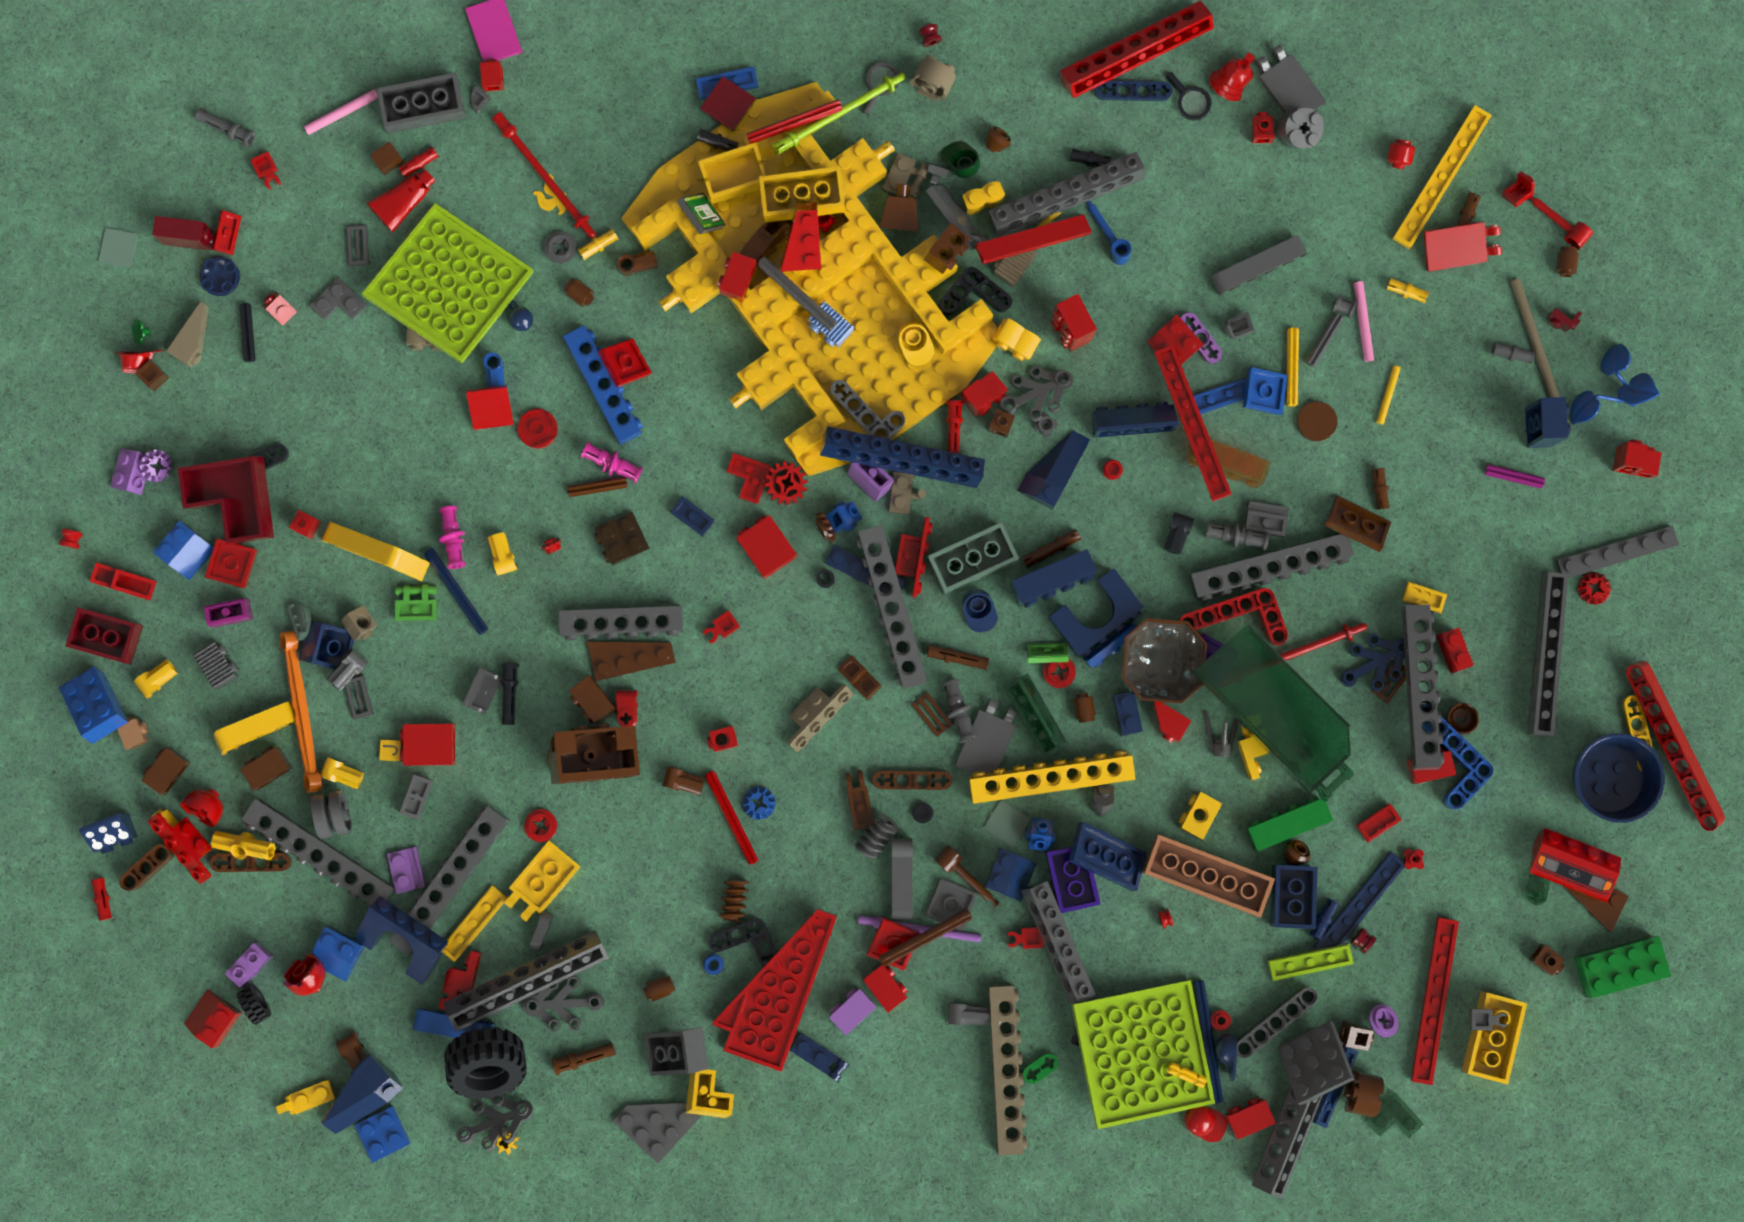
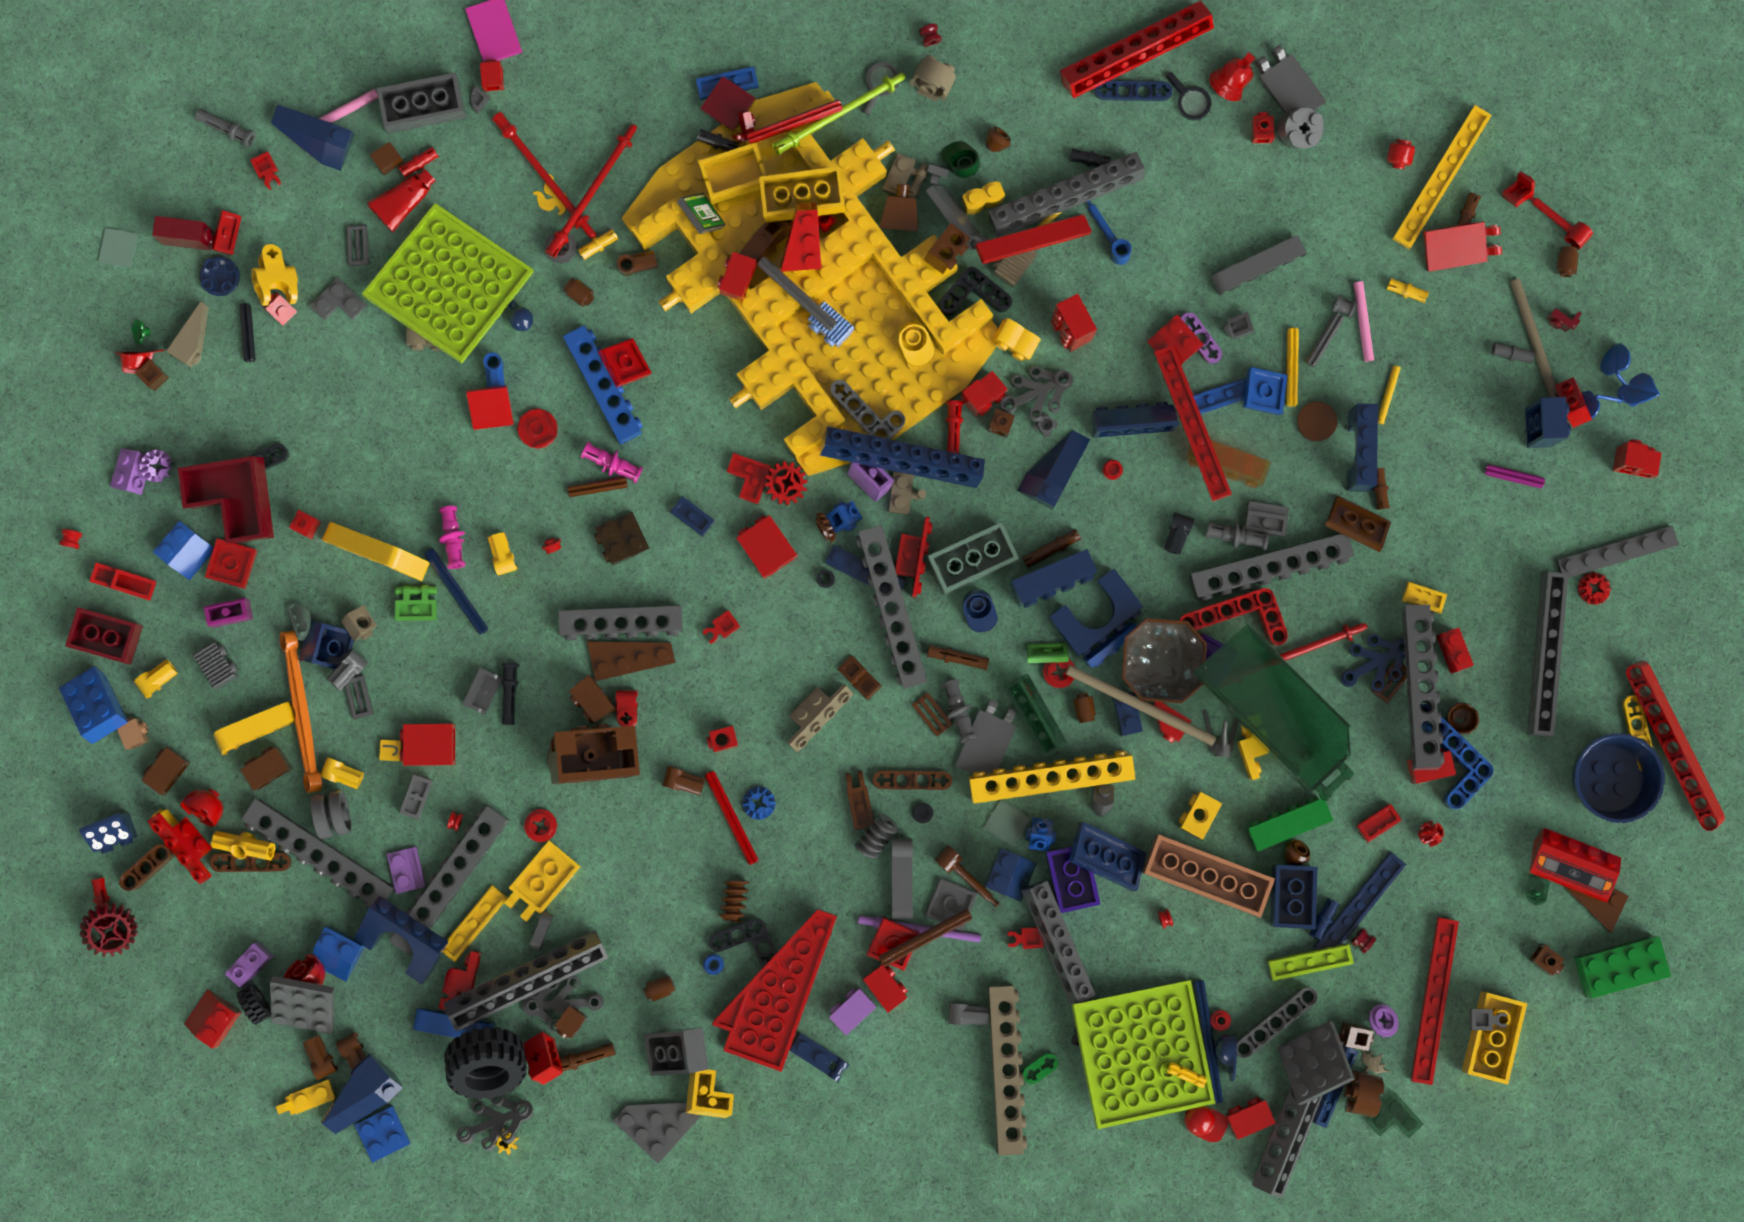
red plate [1404,849,1424,870] -> none
none -> dark red gear [80,902,138,958]
none -> yellow piece [252,244,298,306]
none -> dark grey plate [270,976,335,1034]
none -> dark blue wedge [271,104,355,171]
none -> reddish brown piece [303,1035,338,1080]
none -> red bush [447,811,463,831]
none -> red brick [523,1032,563,1085]
none -> red bar [545,124,637,258]
none -> reddish brown brick [554,1004,588,1039]
none -> red bracket [731,110,756,142]
none -> dark tan piece [1066,665,1216,746]
none -> dark blue arch [1347,403,1378,492]
none -> dark tan piece [1362,1050,1390,1074]
none -> red gear [1418,820,1444,847]
none -> red brick [1555,377,1592,428]

